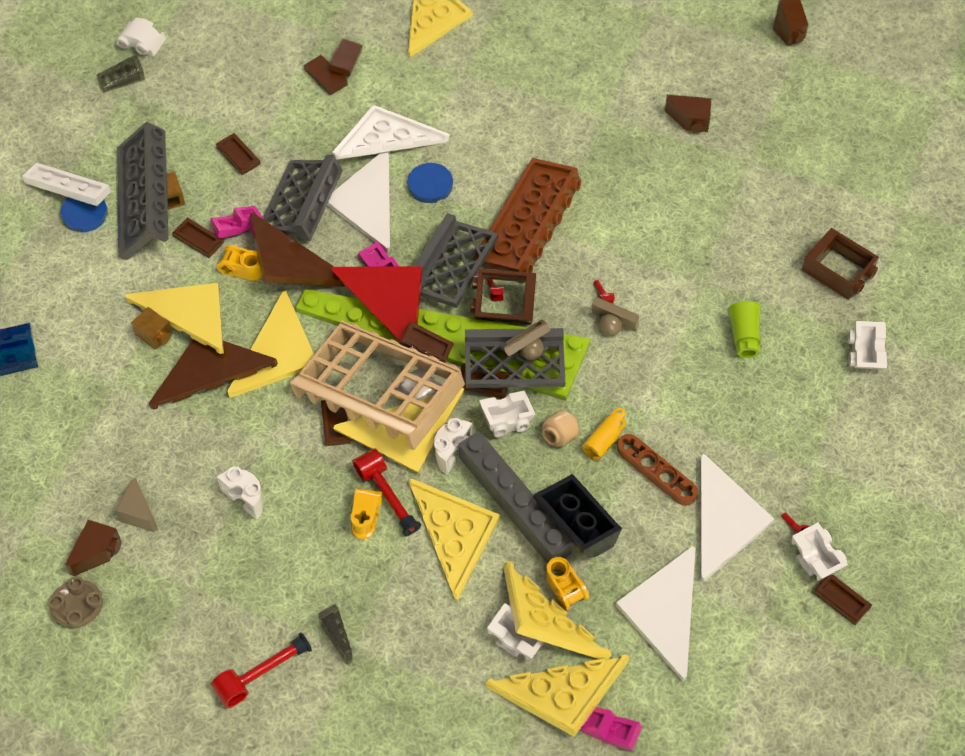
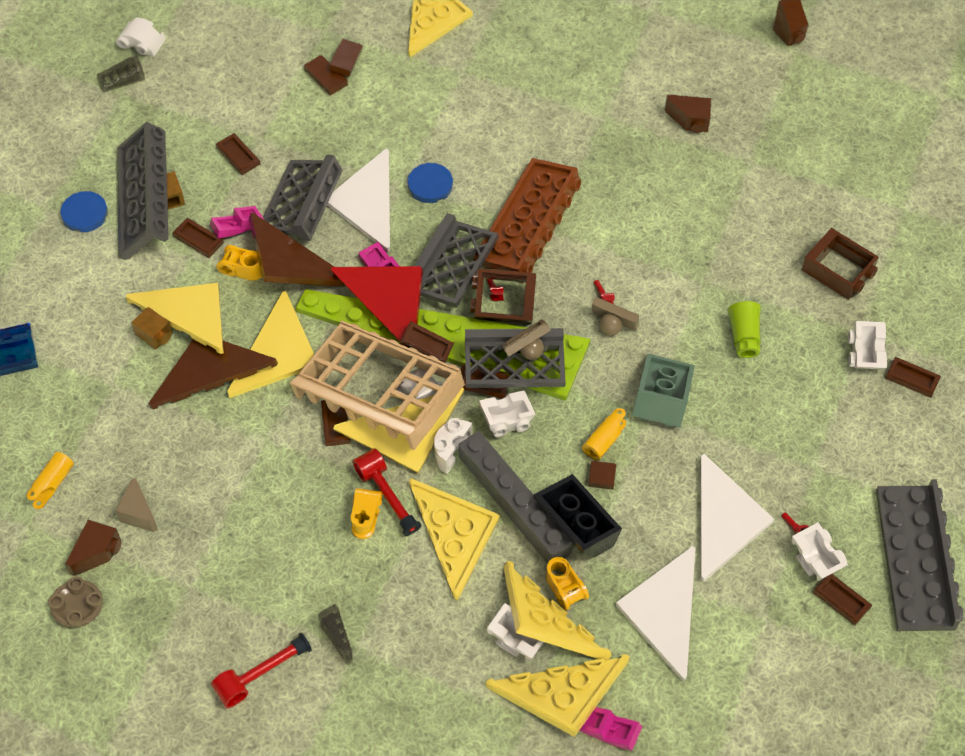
white plate [22,163,111,206] -> none
white cylinder [217,467,264,520] -> none
white tile [332,105,450,160] -> none
tan head [542,410,579,447] -> none
dark orange beam [617,434,698,506] -> none
none -> yellow piece [27,452,74,509]
none -> reddish brown tile [588,461,616,490]
none -> sand green slope [632,353,695,428]
none -> dark grey bracket [876,479,963,631]
none -> reddish brown tile [885,357,941,398]

